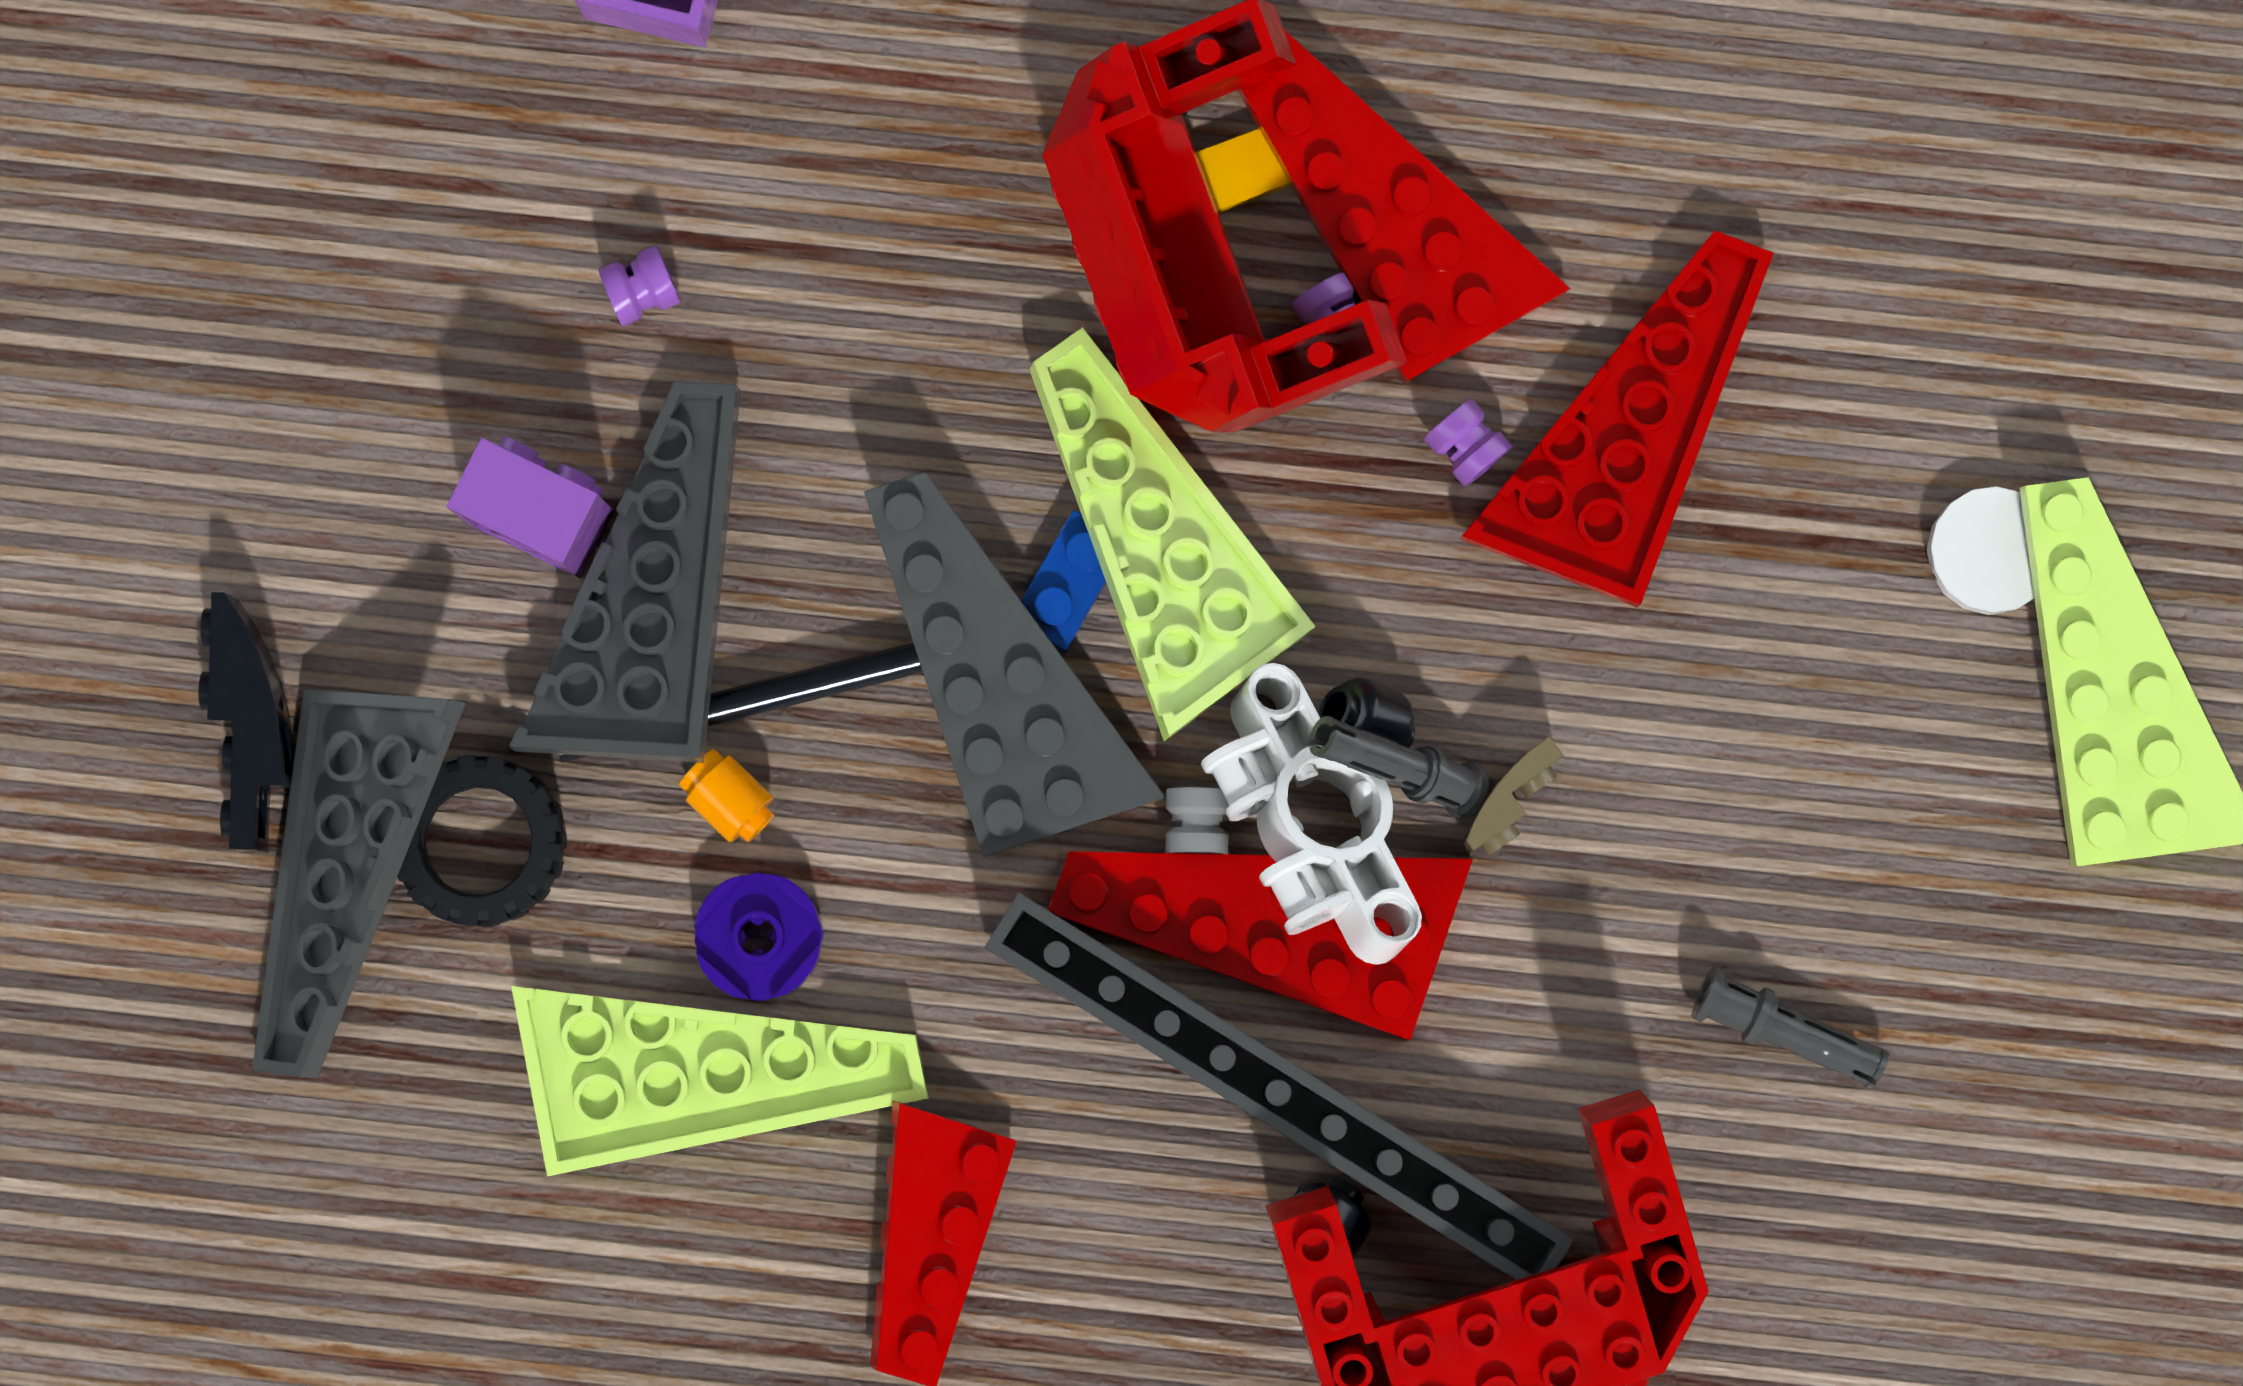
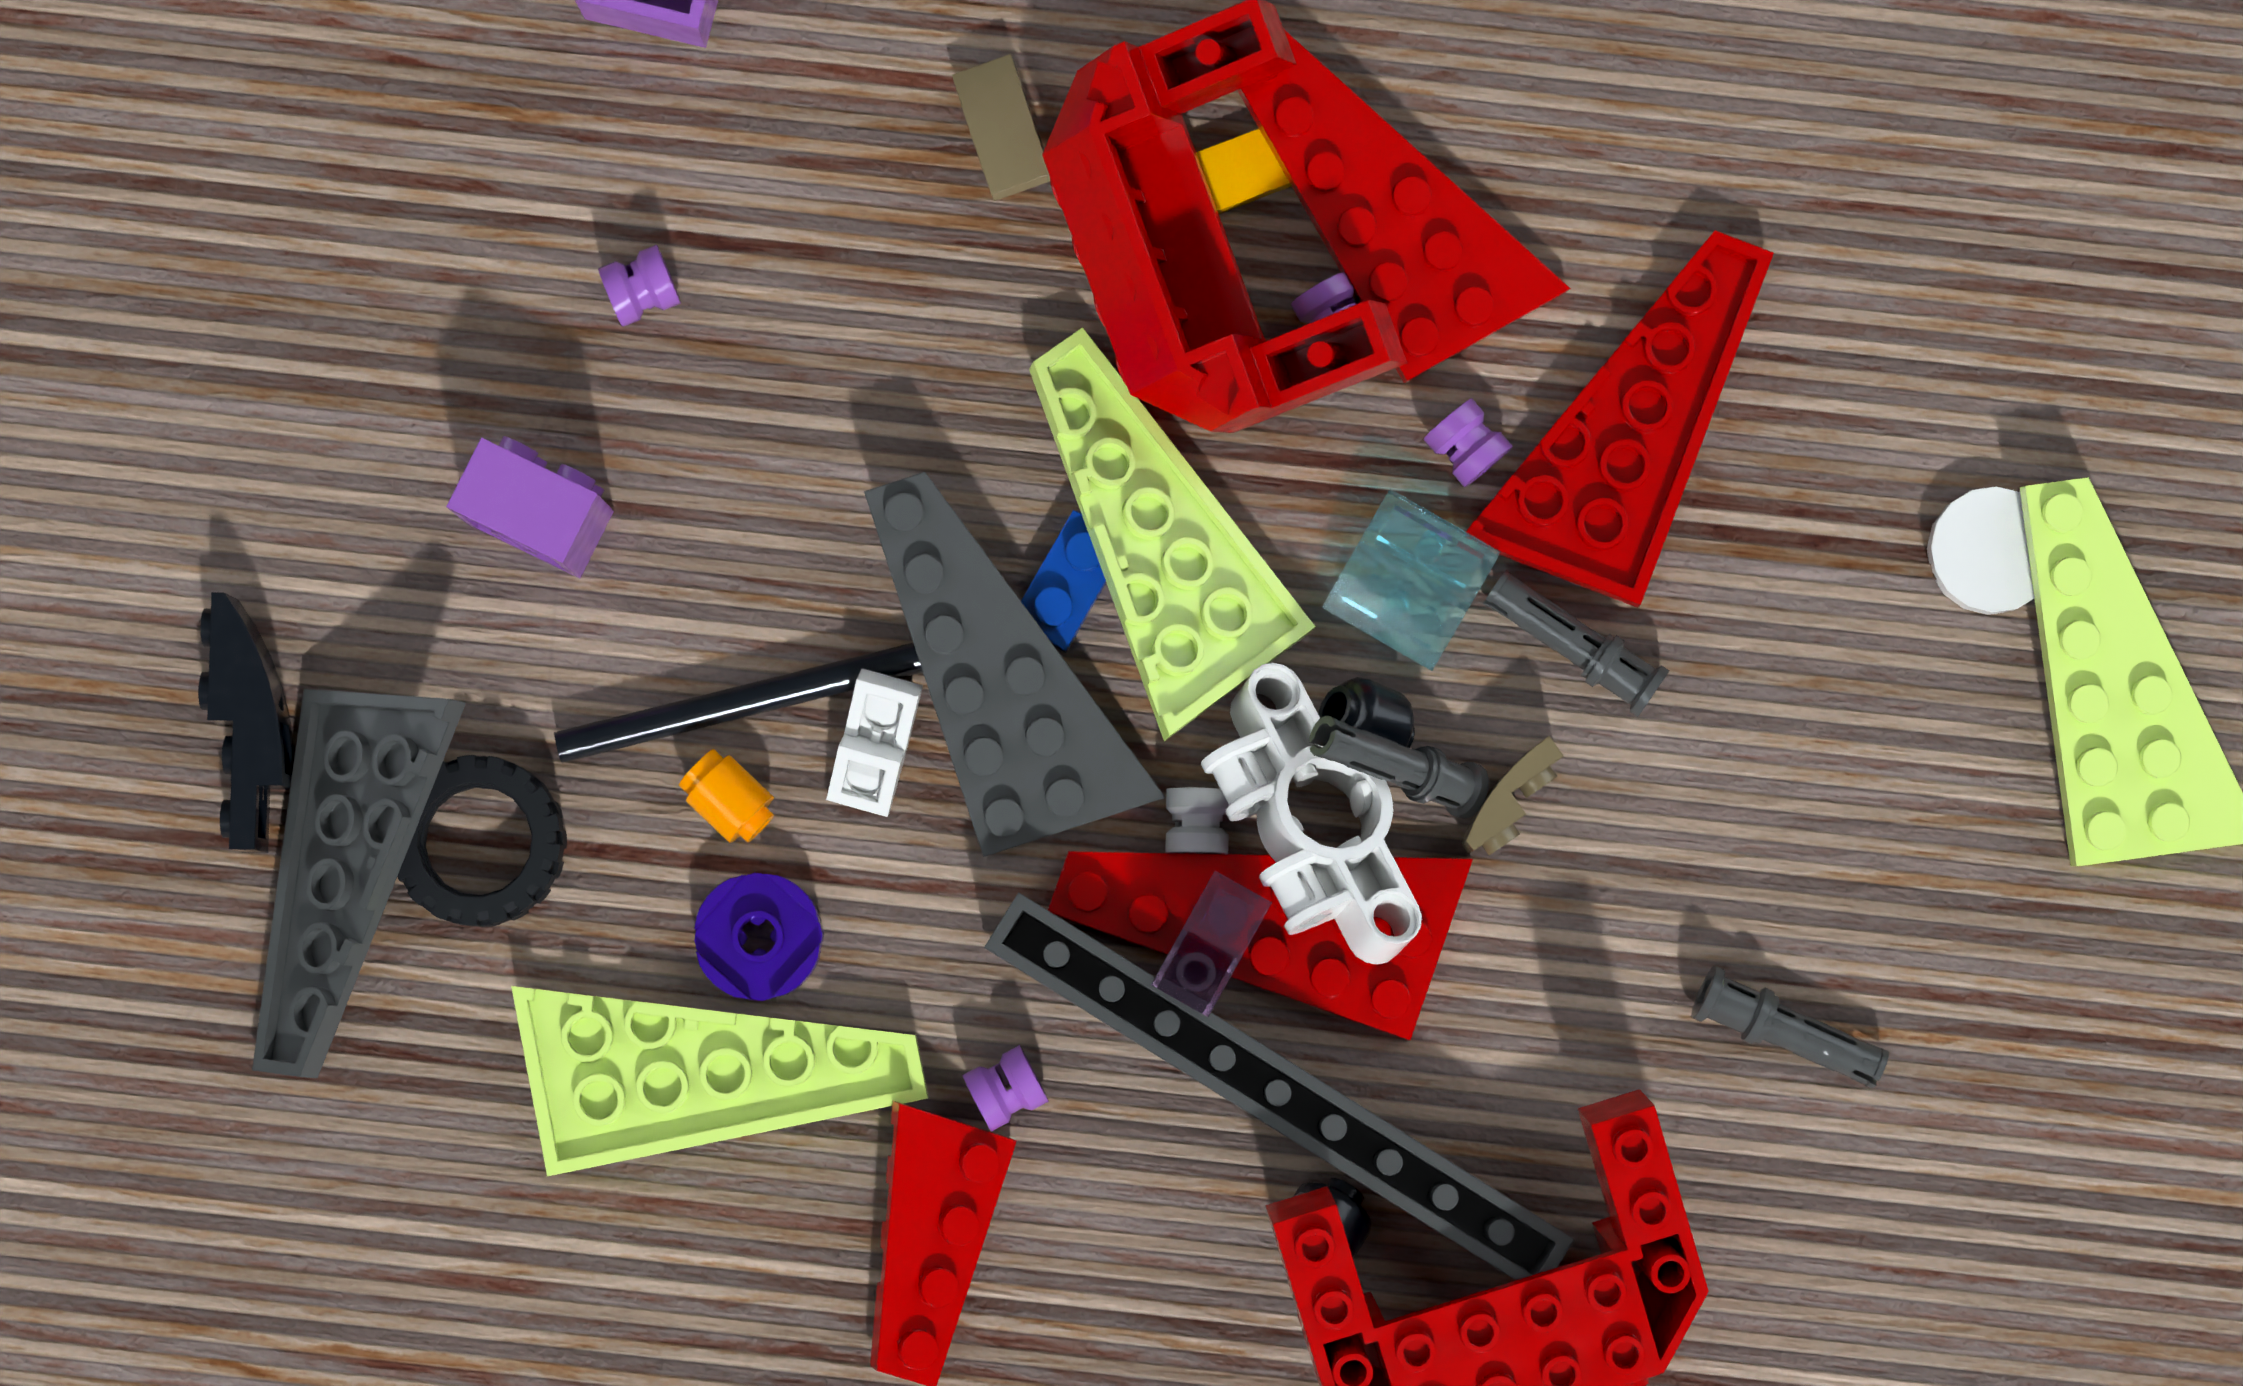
dark grey wing [509,381,741,763] -> none
none -> white slope [826,668,923,817]
none -> dark tan slope [952,54,1050,201]
none -> medium lavender wheel [962,1045,1049,1132]
none -> clear purple slope [1151,871,1272,1017]
none -> clear light blue slope [1322,489,1501,671]
none -> dark grey pin [1483,570,1670,717]

